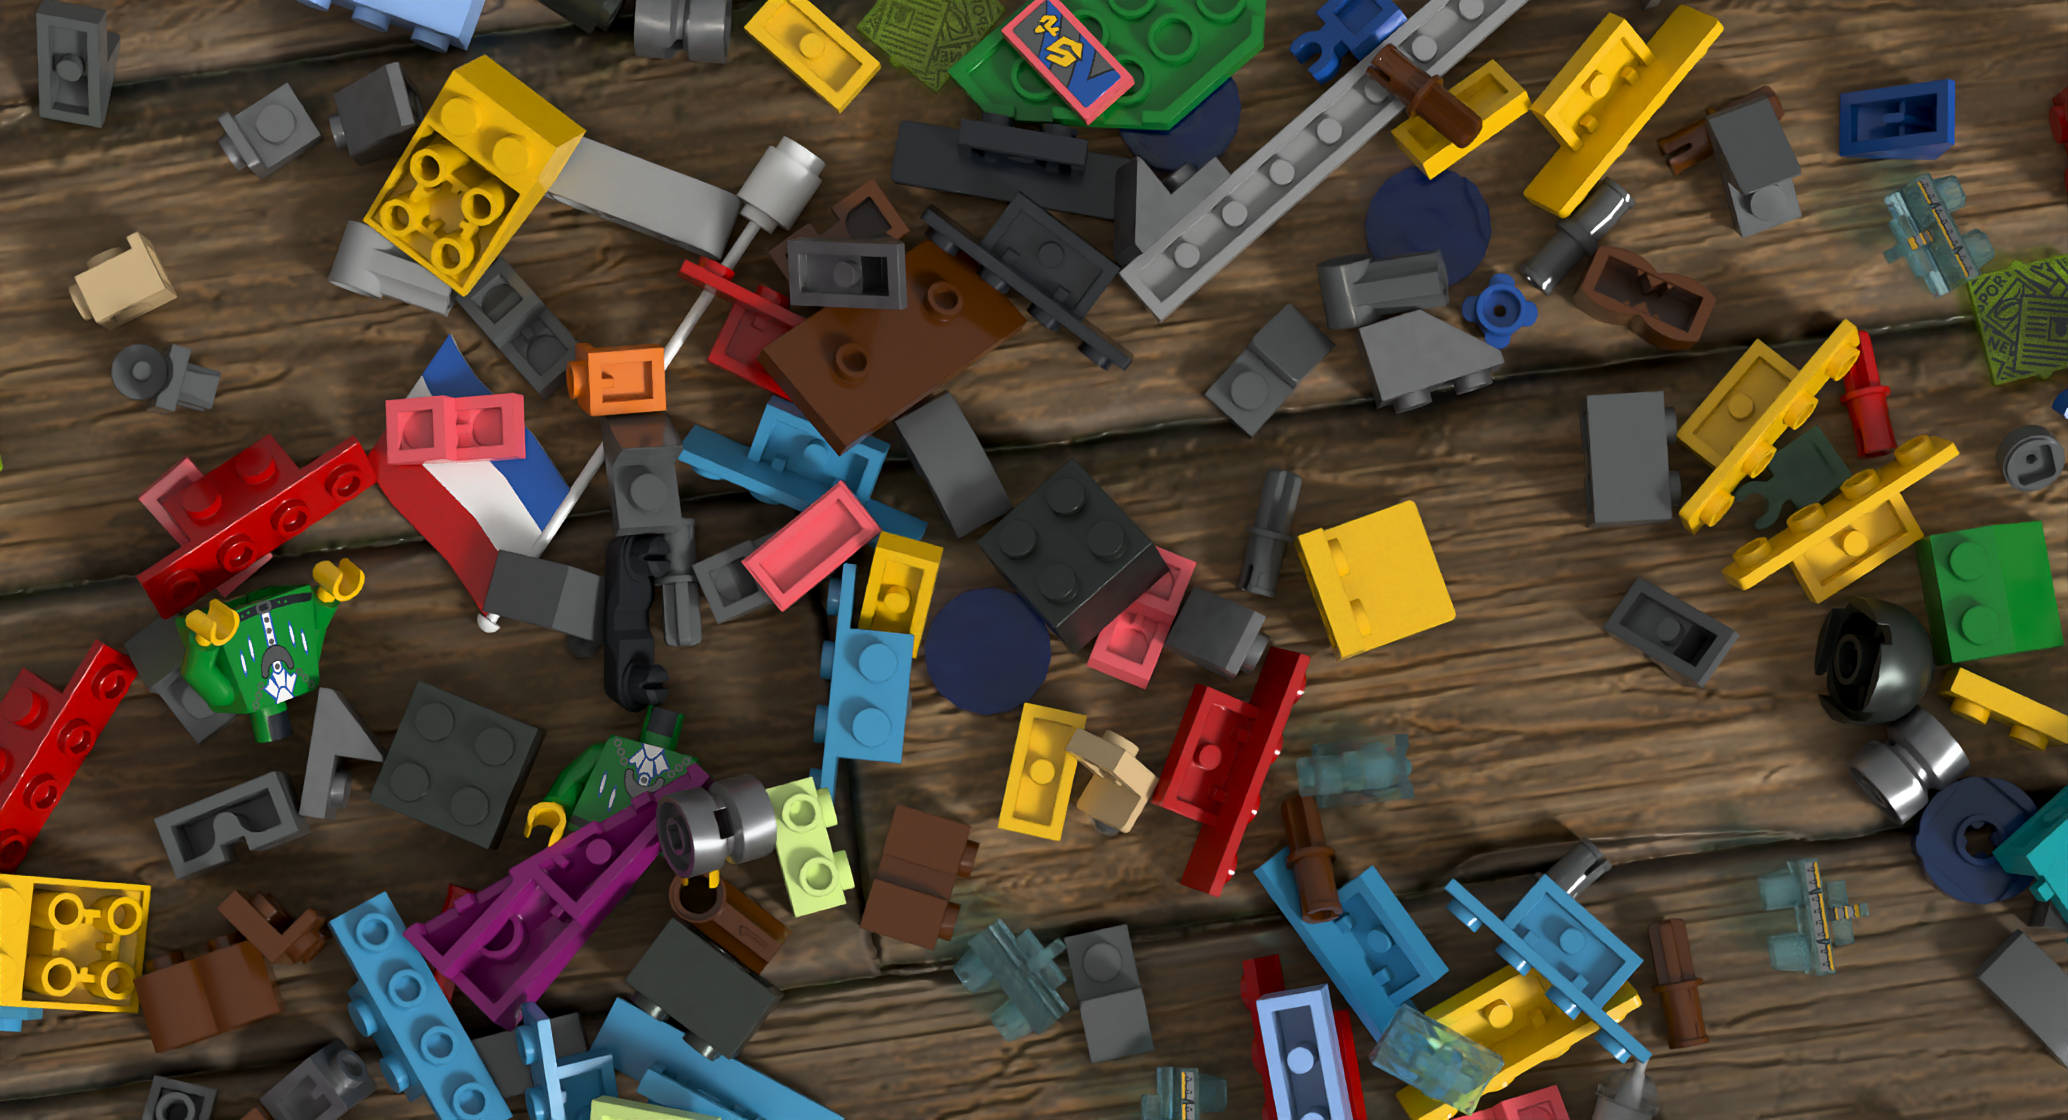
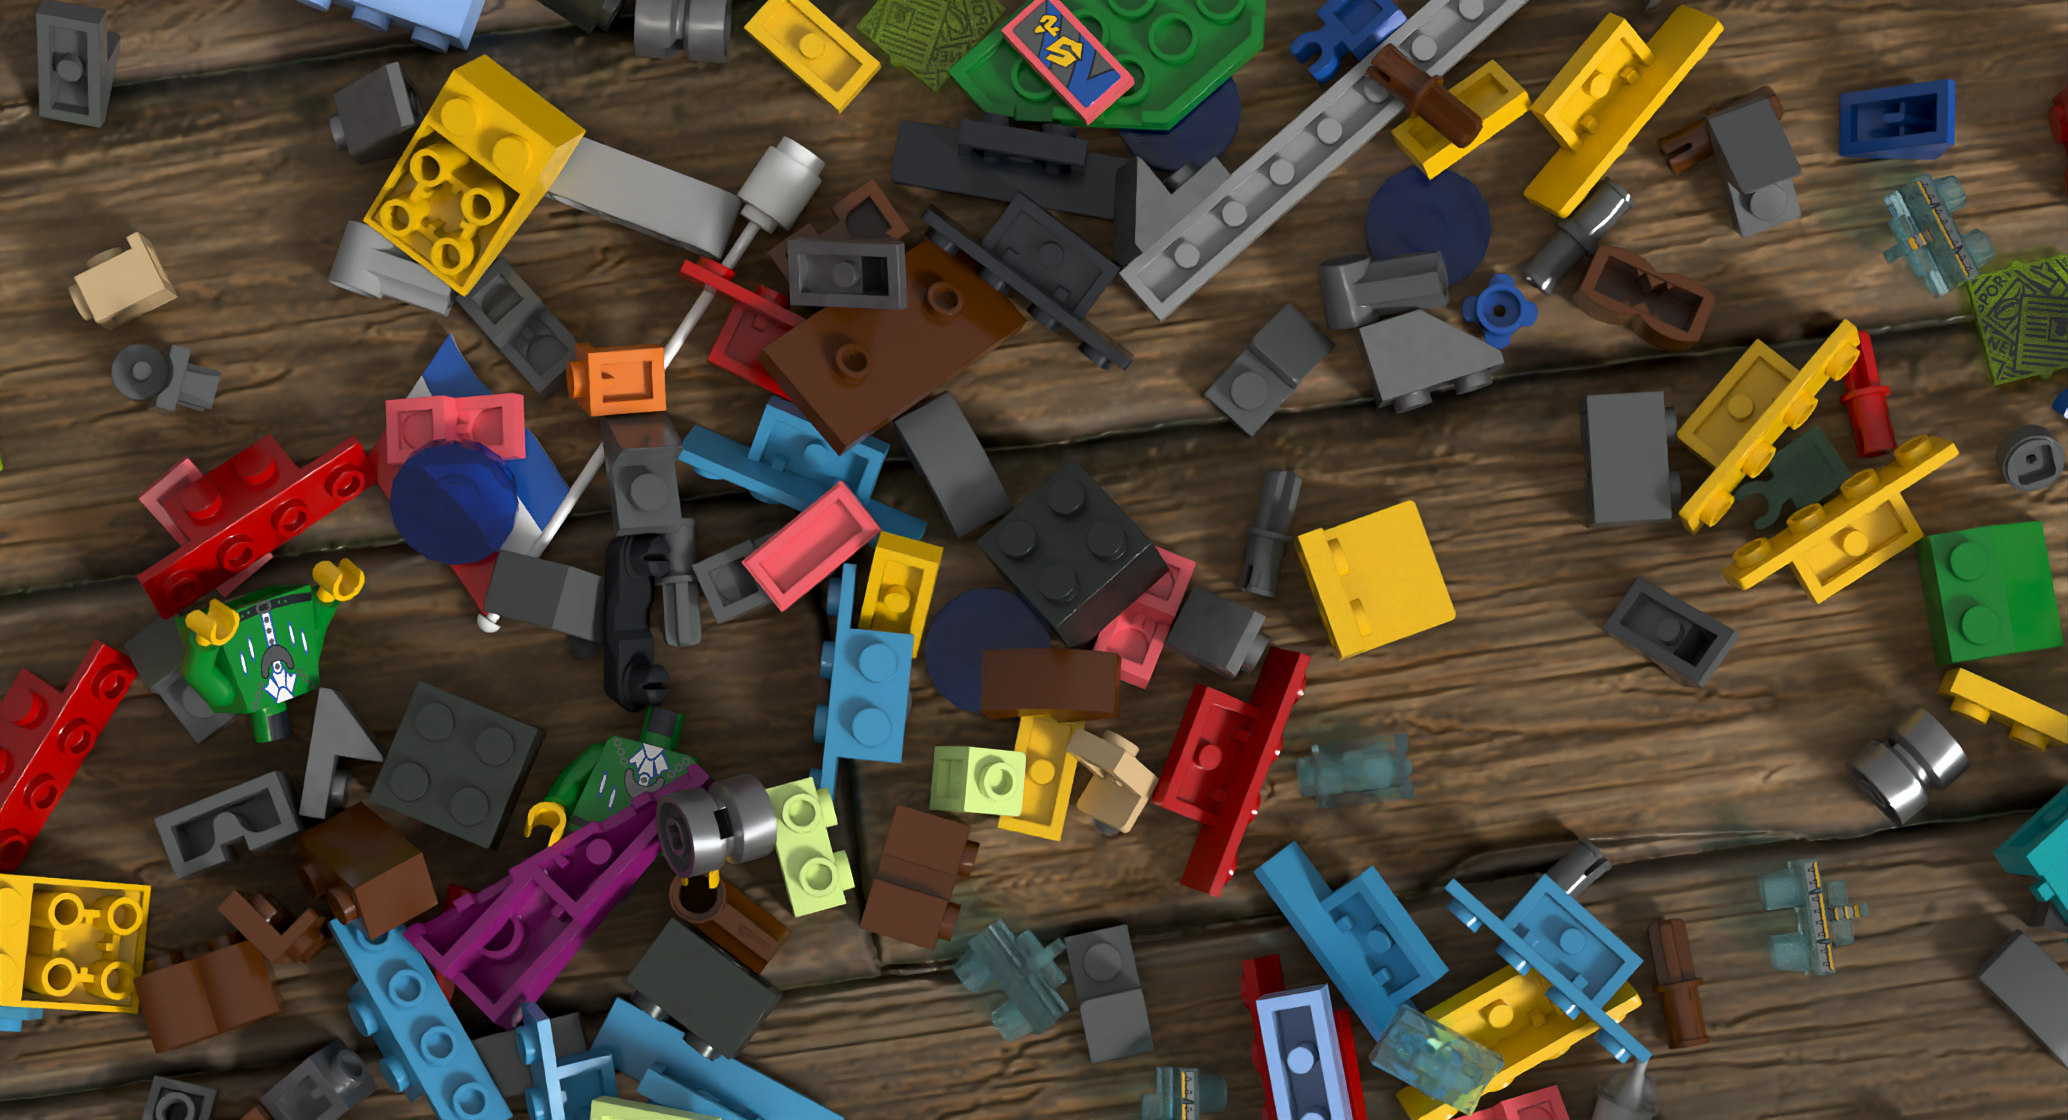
flat silver bracket [217,82,325,180] -> none
reddish brown axle [1281,794,1343,924] -> none
pearl dark grey cylinder [1814,595,1936,726] -> none
dark blue plate [1910,776,2039,904] -> none
none -> reddish brown brick [294,801,438,941]
none -> clear blue tile [389,438,519,565]
none -> yellowish green bracket [929,746,1026,816]
none -> reddish brown slope [980,648,1121,723]

